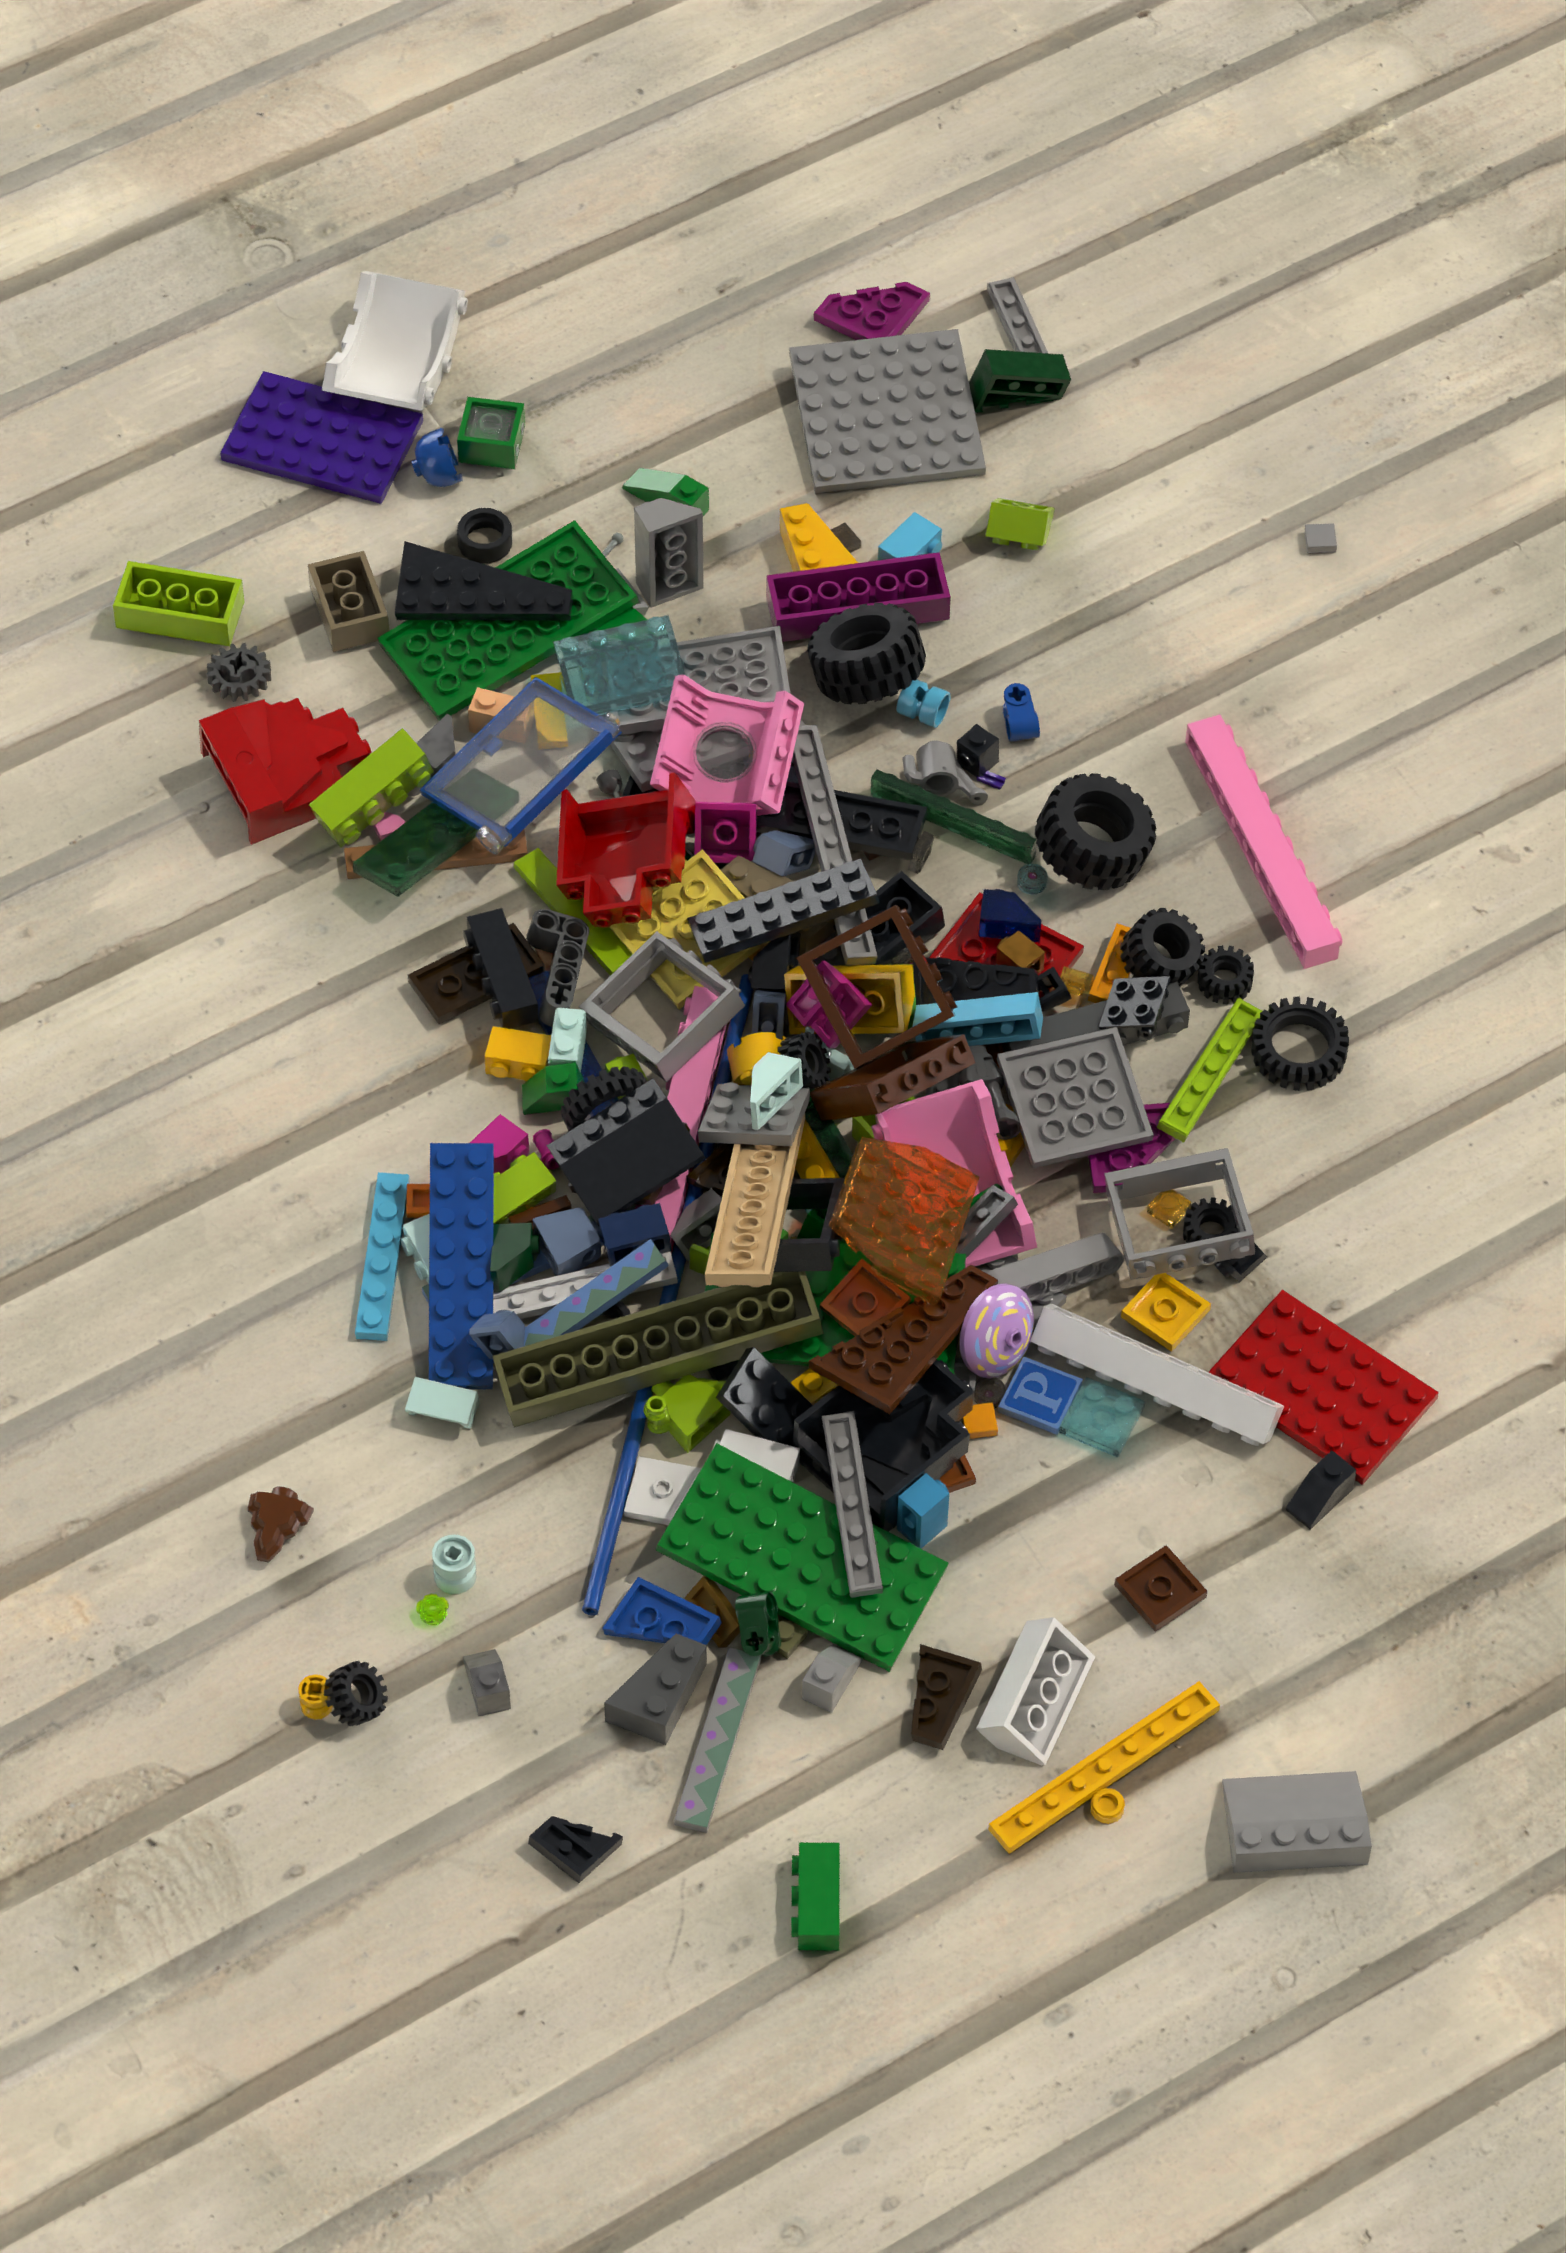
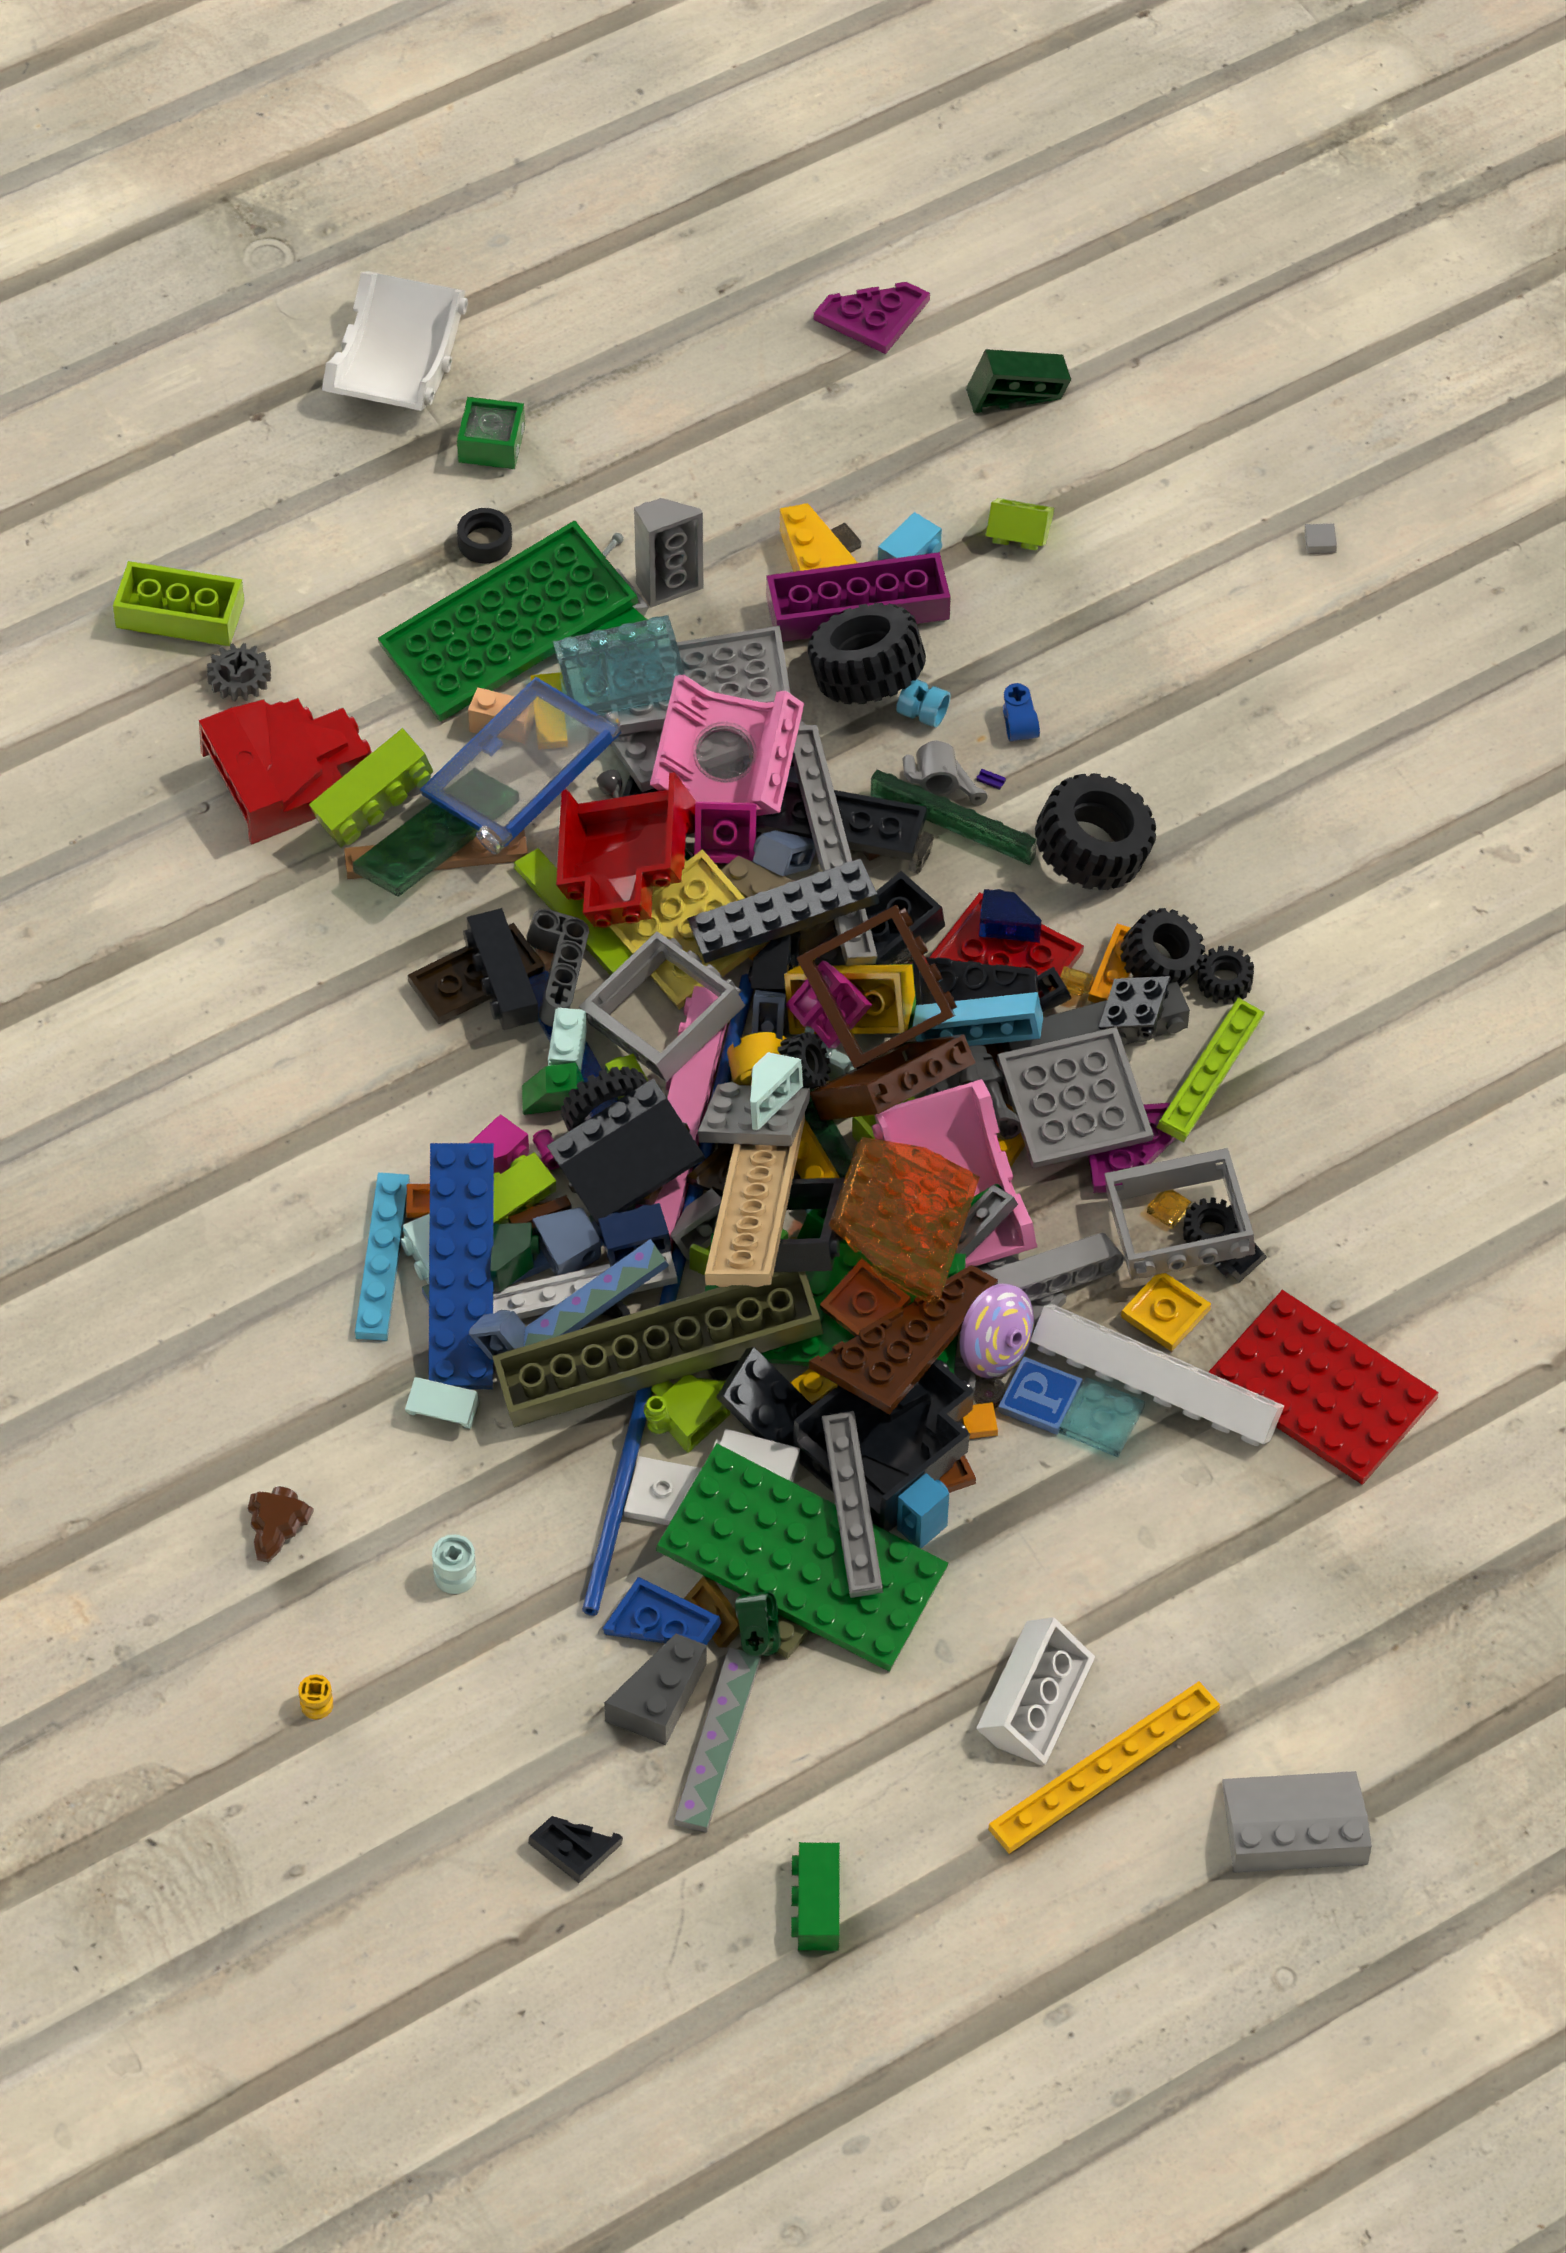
dark purple plate [220,371,423,504] -> none
dark tan brick [308,551,389,652] -> none
black tyre [324,1661,388,1726] -> none
bright pink tile [373,812,409,842] -> none
black wing [394,541,573,621] -> none
blue cylinder [411,428,463,487] -> none
flat silver slope [416,714,455,779] -> none
clear neon green plate [416,1593,449,1625] -> none
flat silver slope [463,1649,511,1717] -> none
yellow brick [484,1026,551,1081] -> none
green slope [622,468,709,516] -> none
light grey plate [789,329,986,494] -> none
light grey slope [802,1644,862,1713] -> none
dark brown wing [911,1644,982,1750] -> none
black brick [957,724,999,777] -> none
light grey tile [987,277,1048,353] -> none
pearl gold brick [996,930,1045,974] -> none
clear light blue tile [1017,864,1048,894] -> none
yellow tile [1090,1788,1125,1824] -> none
reddish brown plate [1114,1545,1208,1632] -> none
bright pink brick [1185,714,1342,969] -> none
black tyre [1251,996,1349,1091] -> none
black slope [1286,1450,1356,1530] -> none

